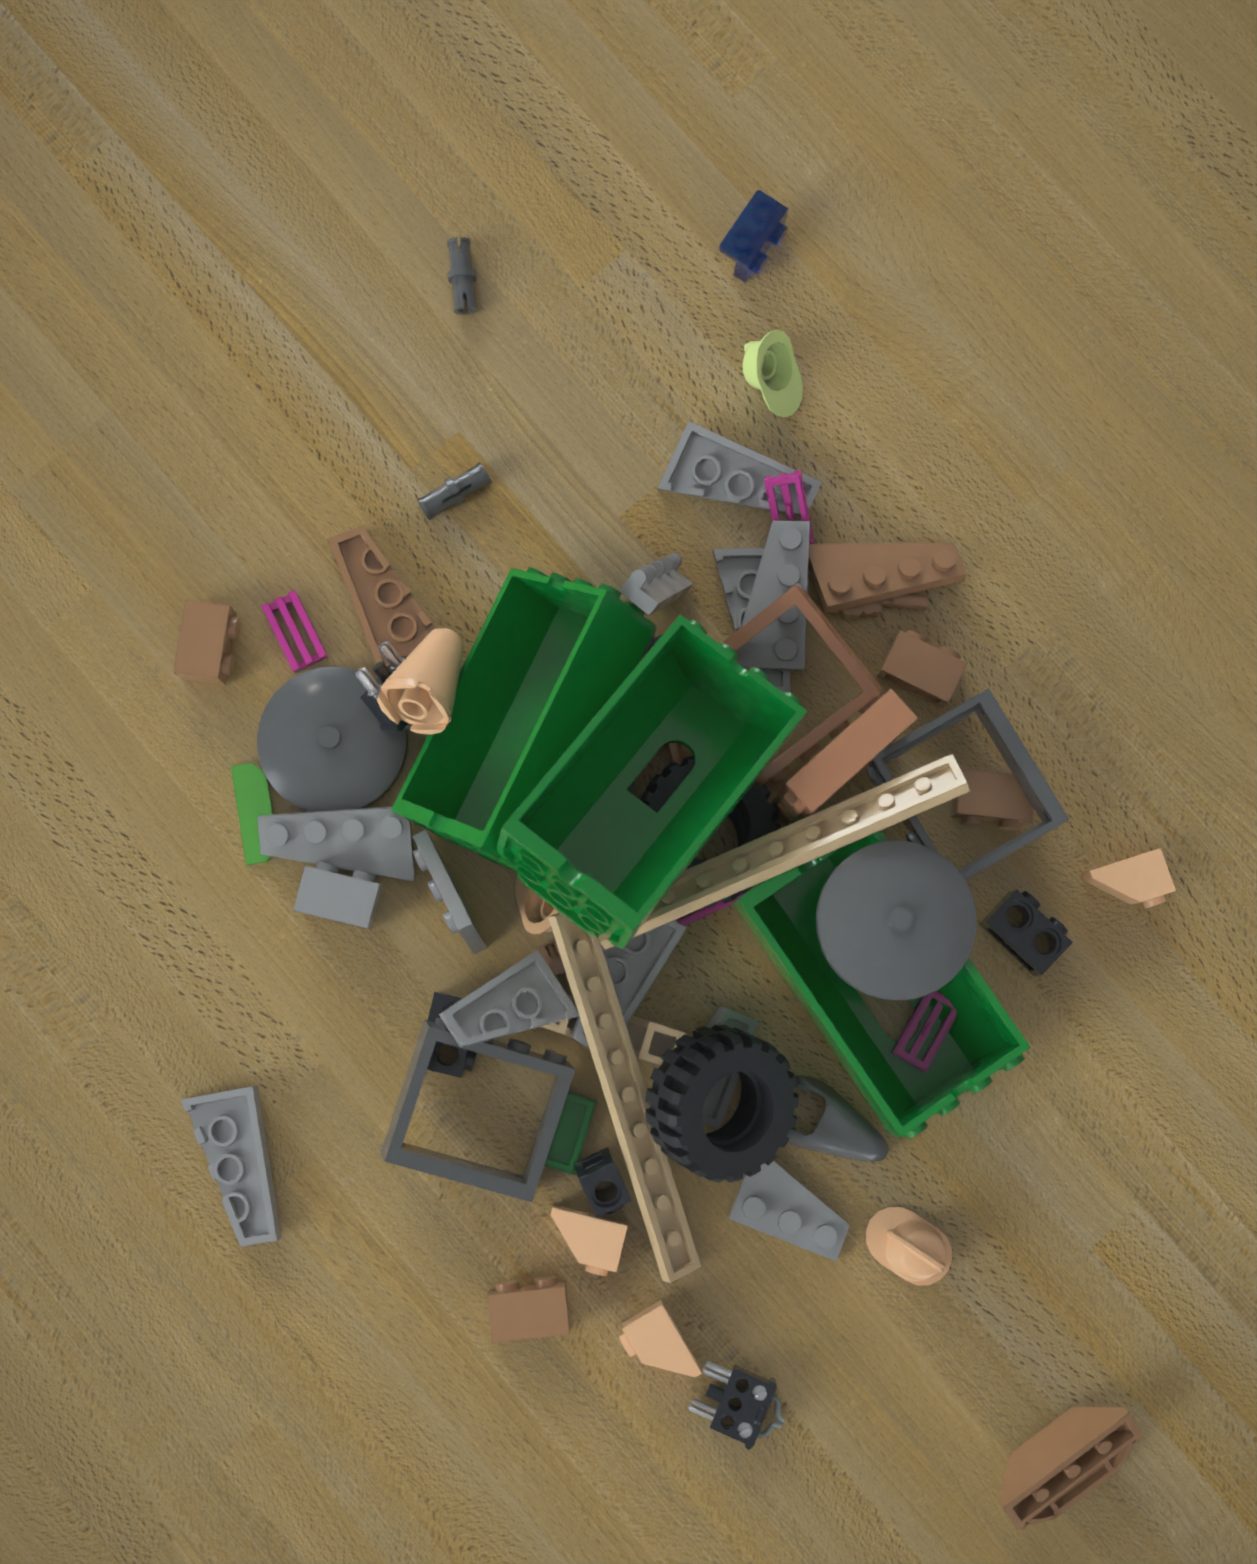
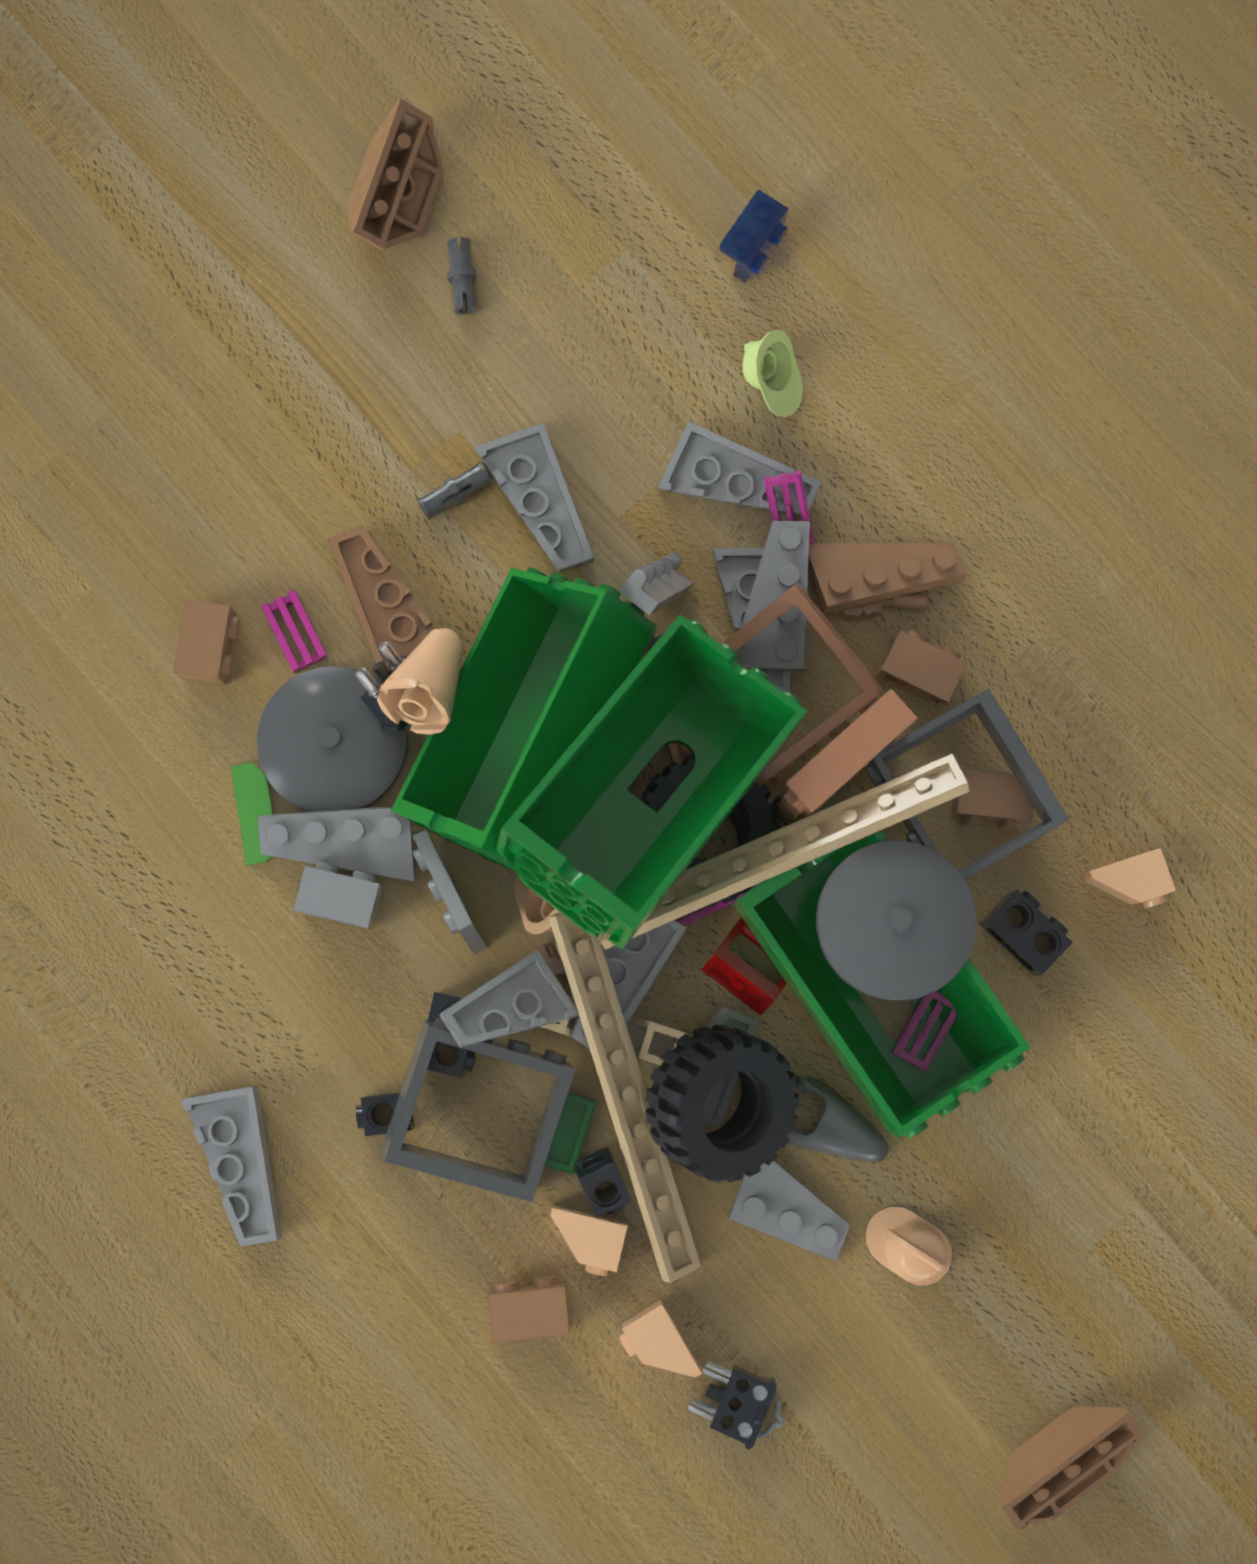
none -> medium nougat wedge [347,99,444,250]
none -> black brick [356,1092,415,1137]
none -> light grey wing [474,423,594,573]
none -> red tile [701,916,787,1016]

